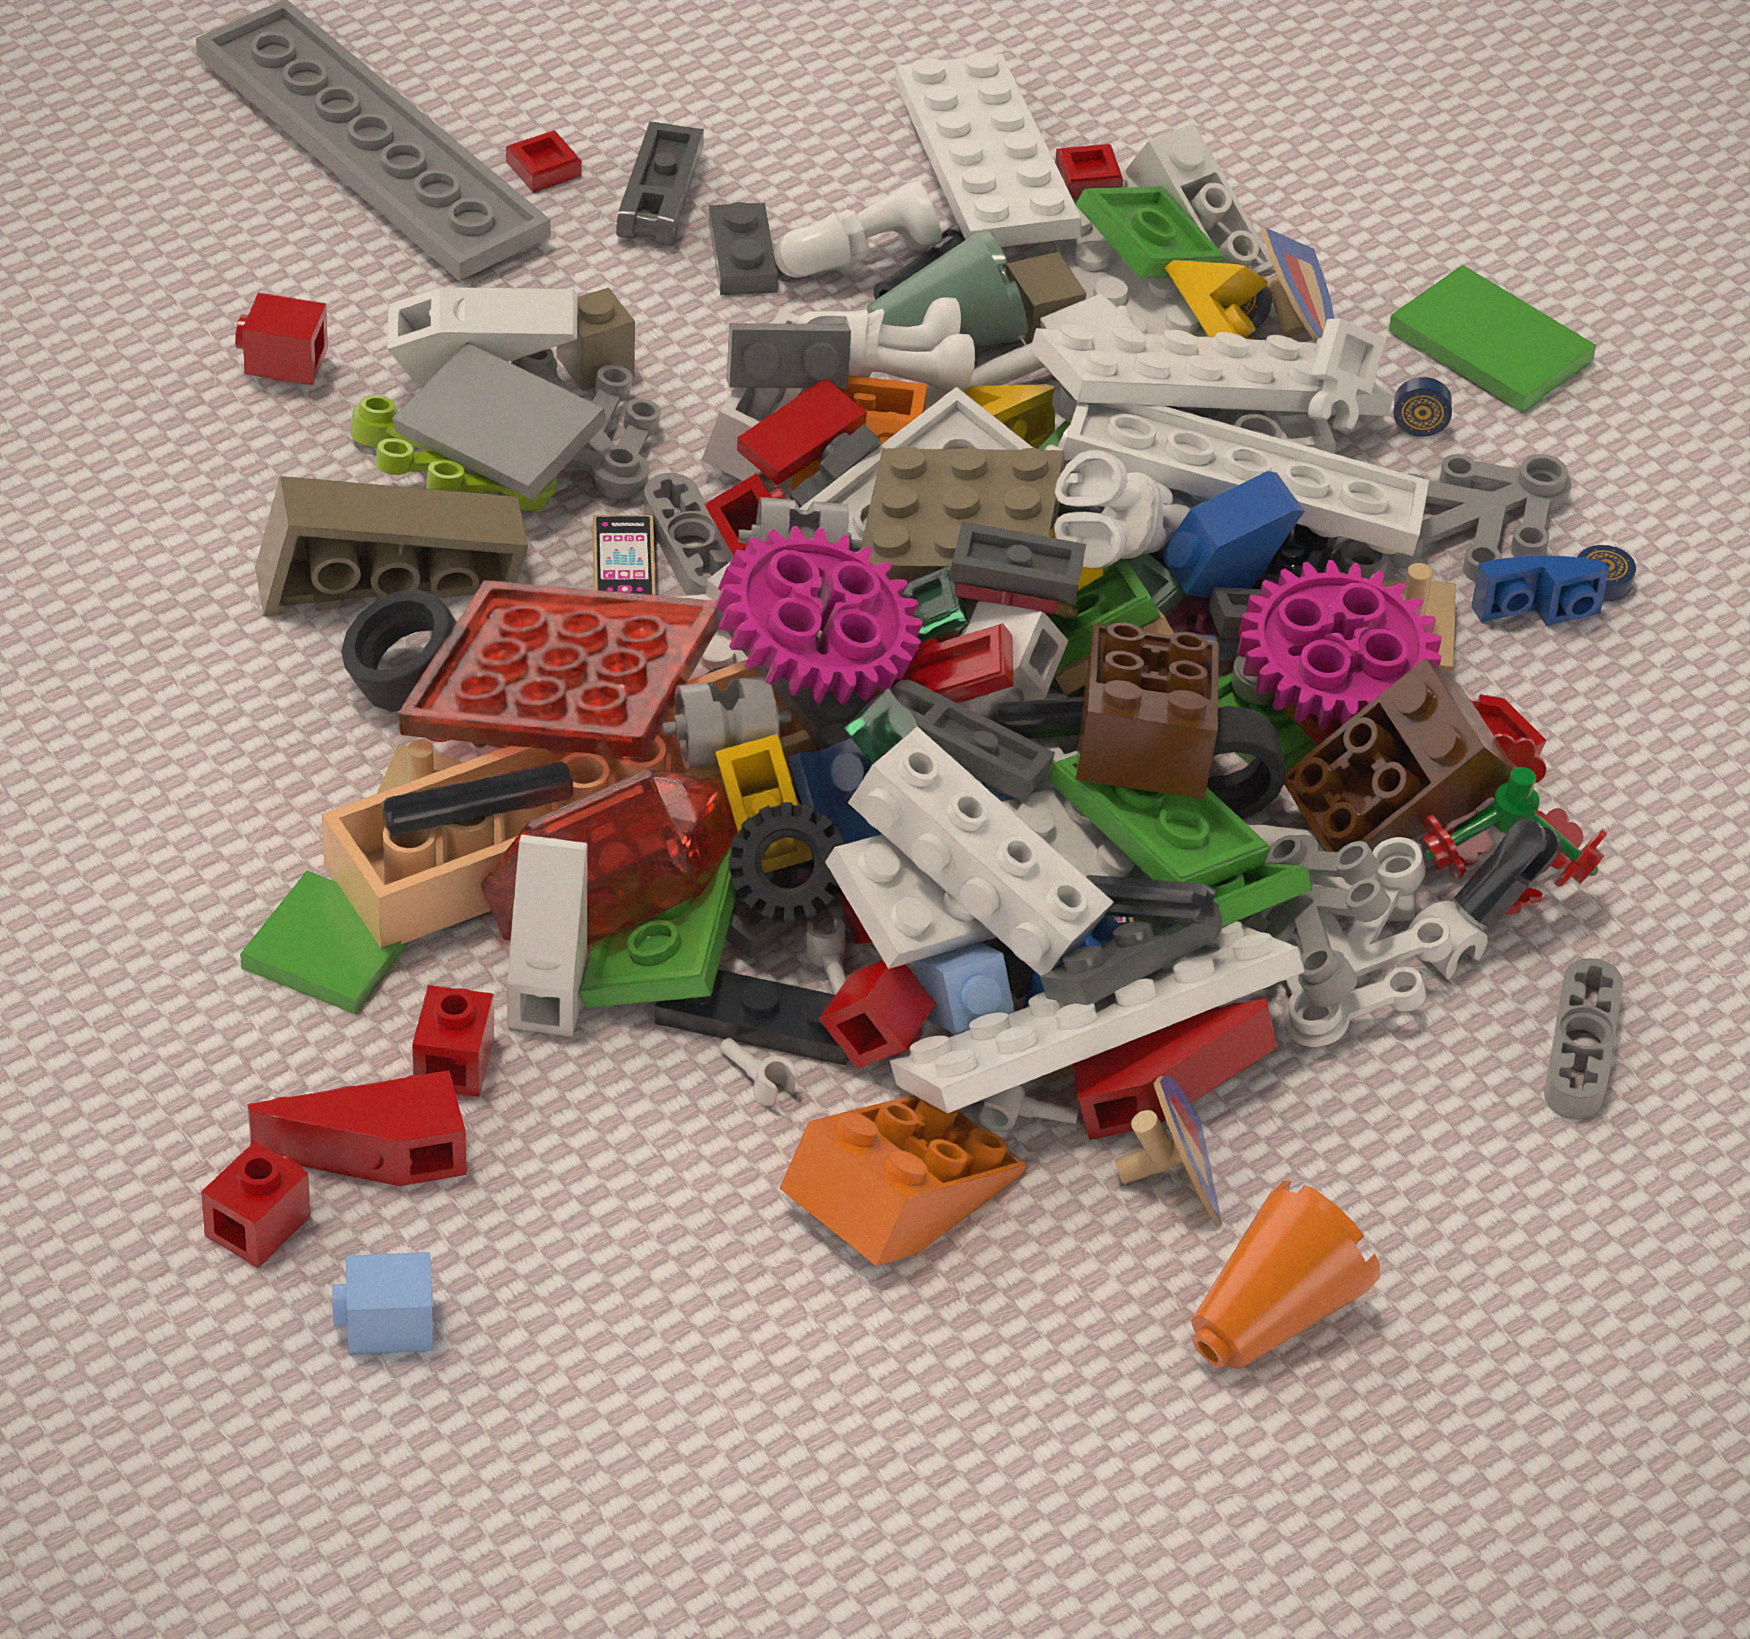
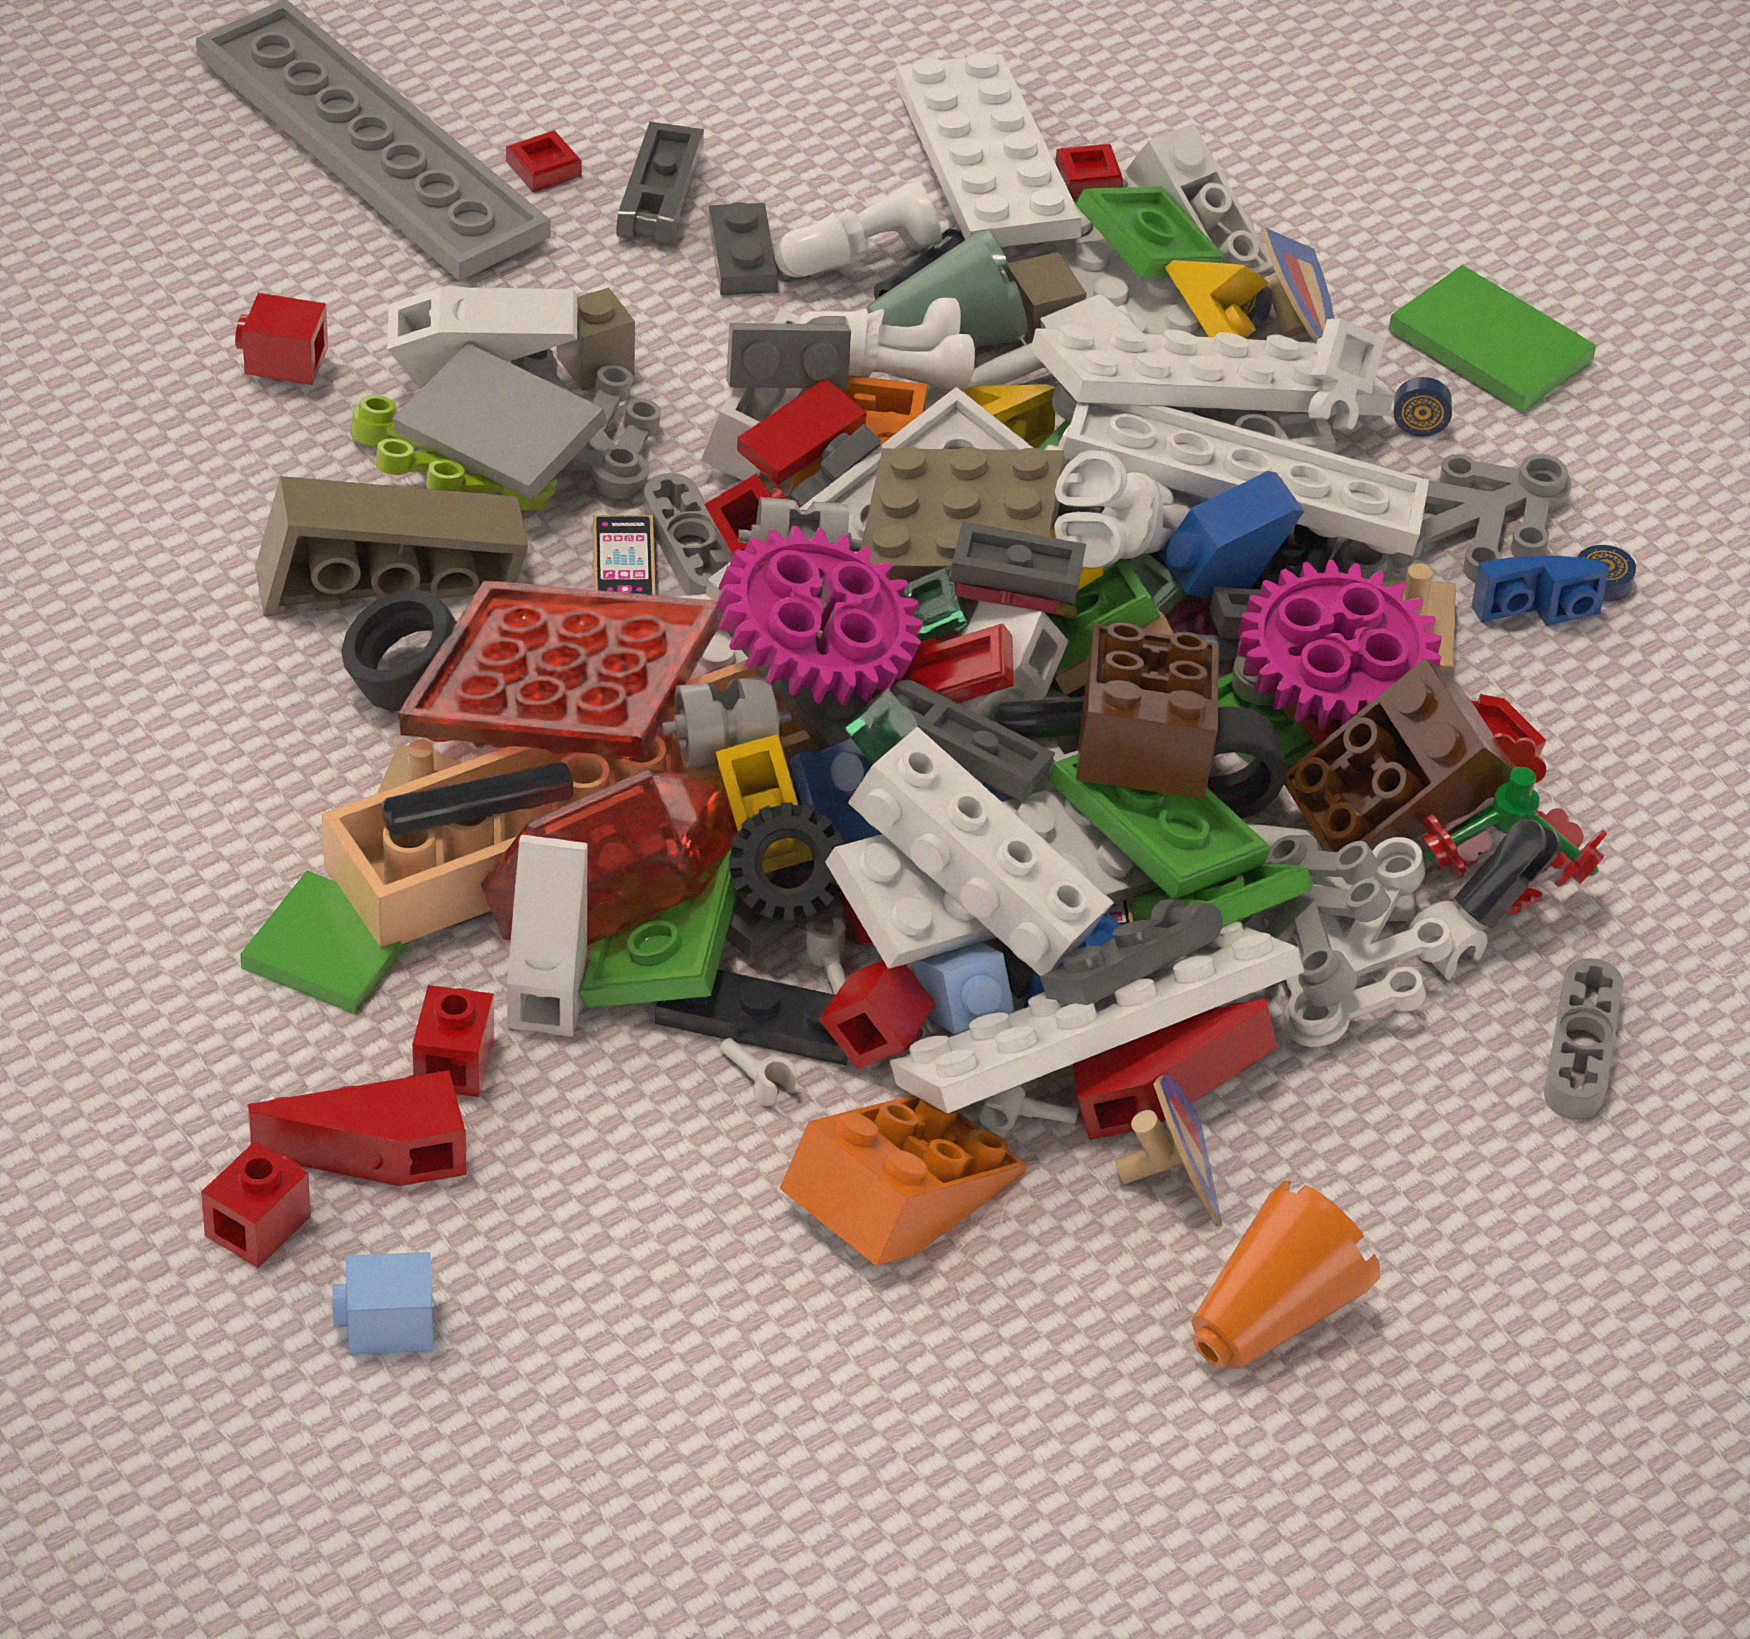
black axle [1086,875,1219,924] -> none

